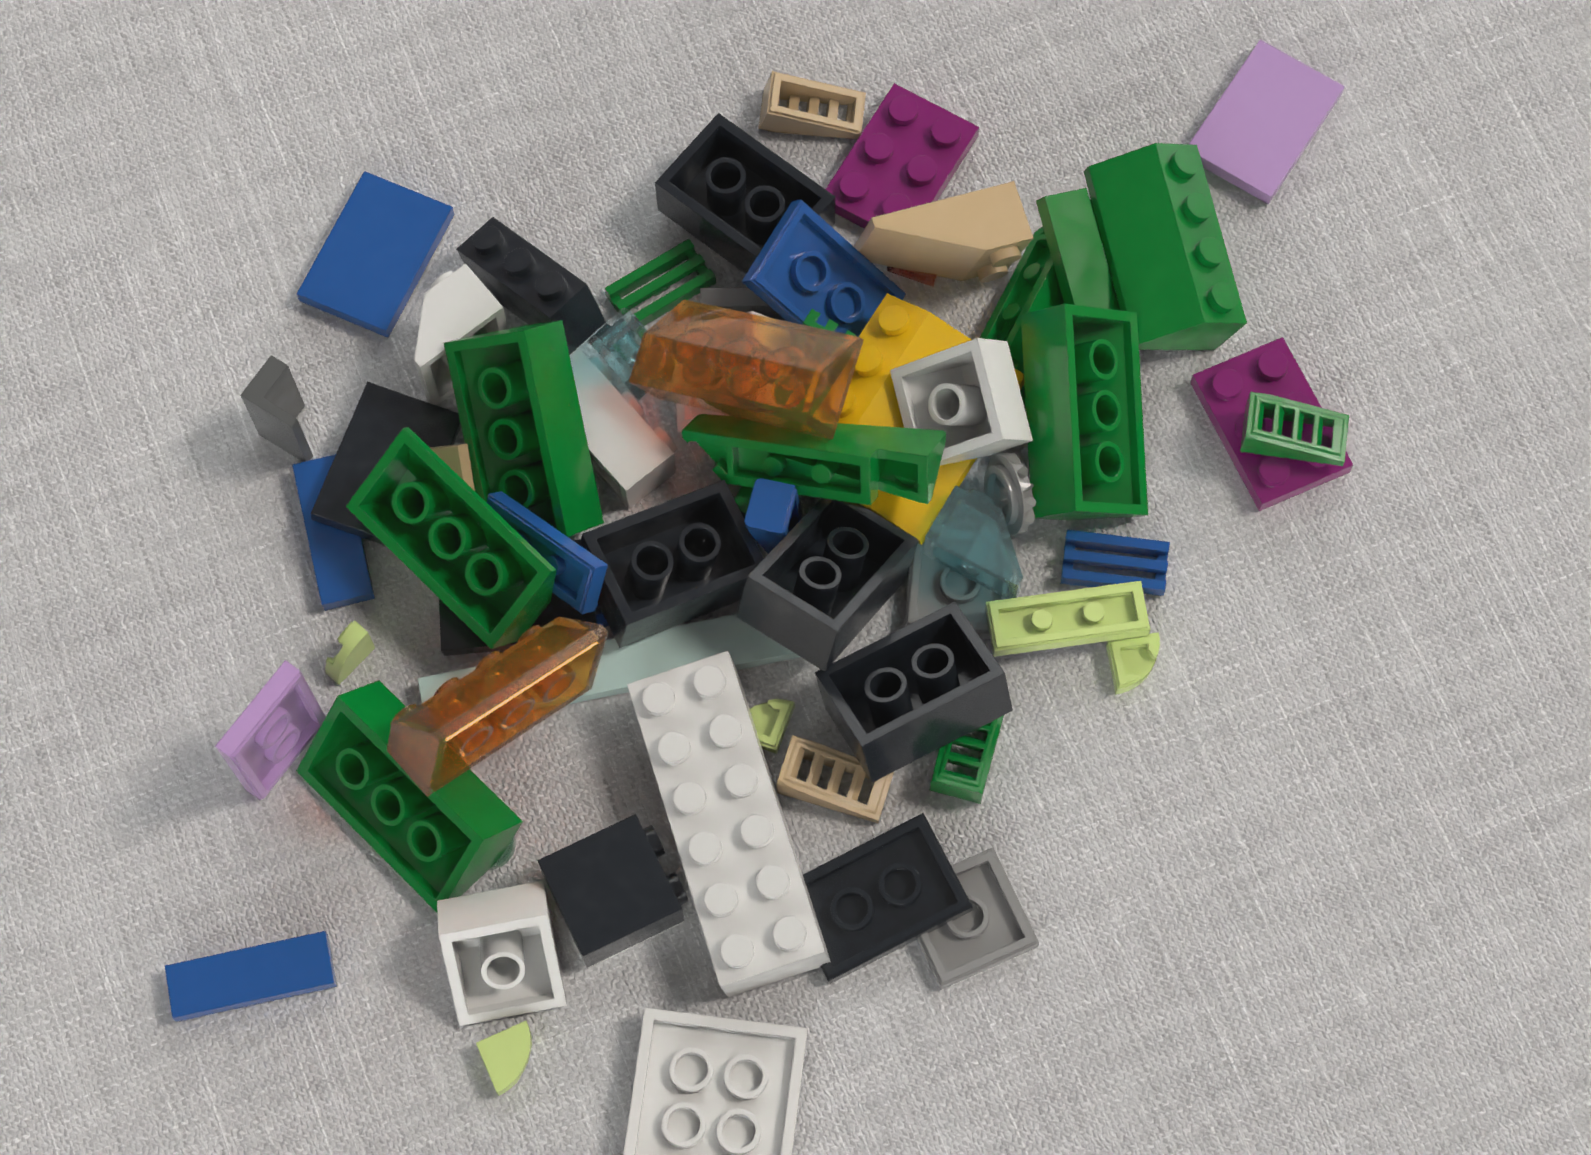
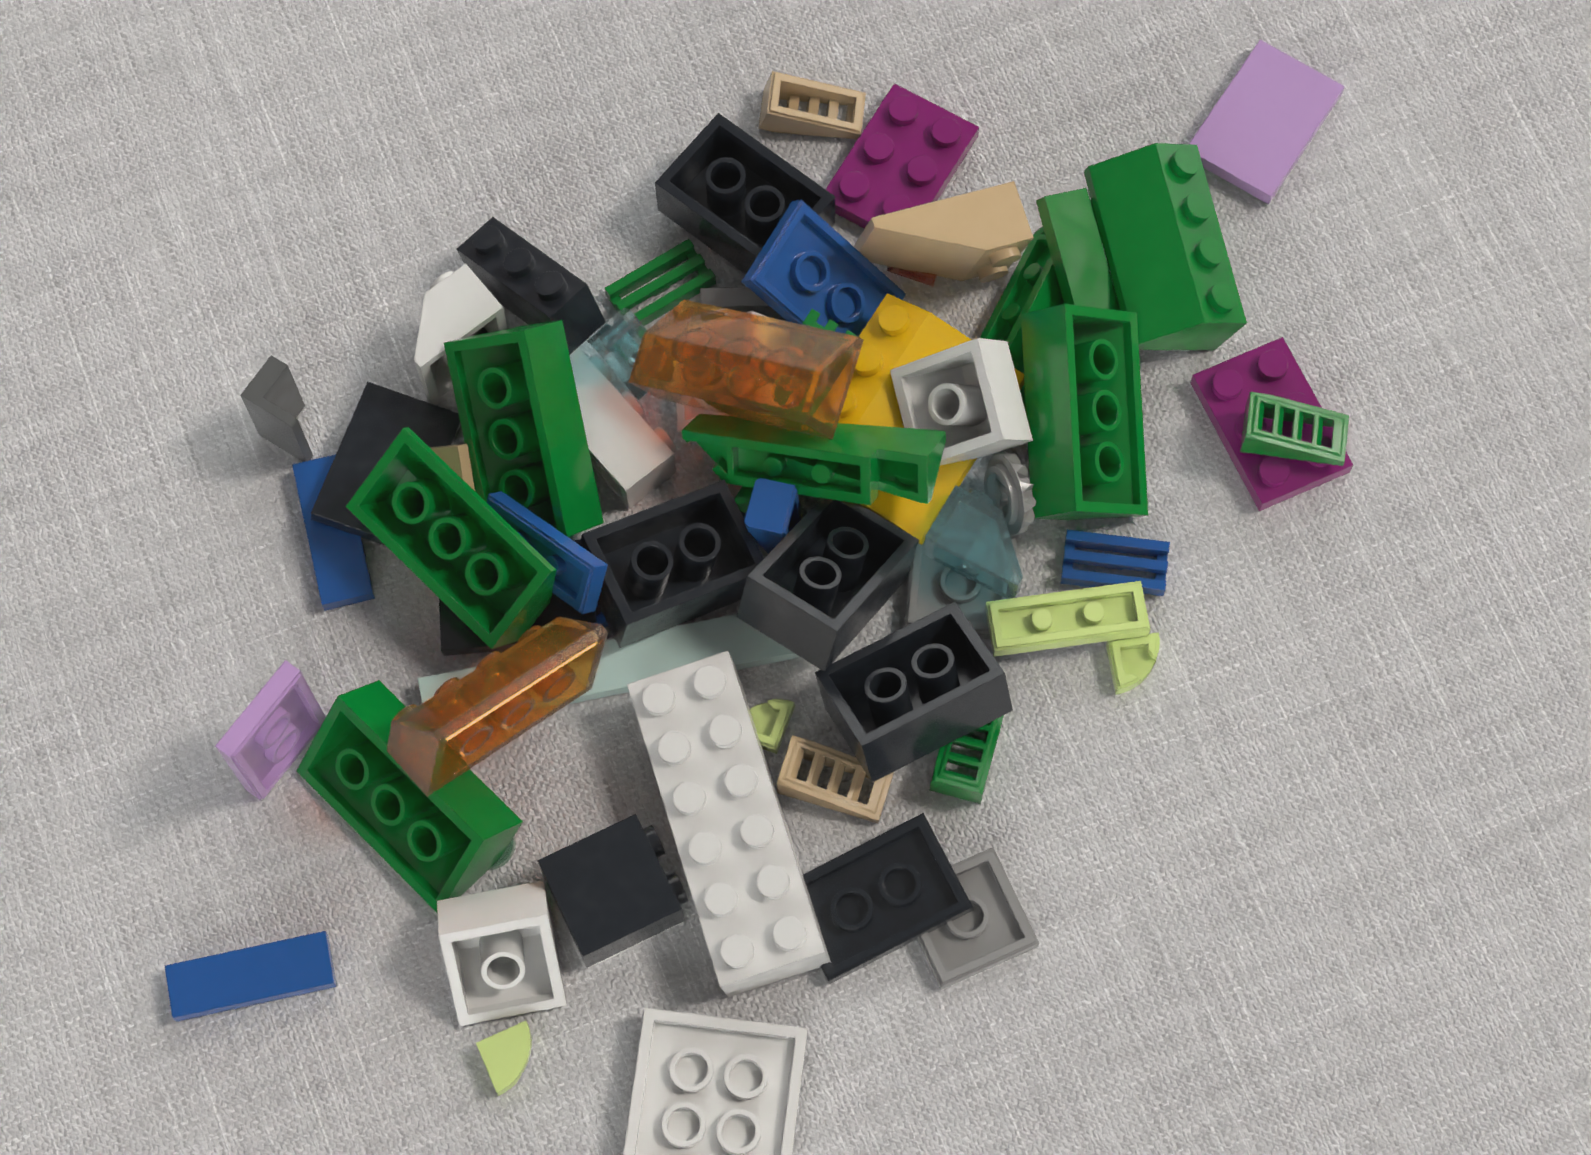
blue tile [297,171,455,338] -> none
yellowish green tile [325,621,375,685] -> none

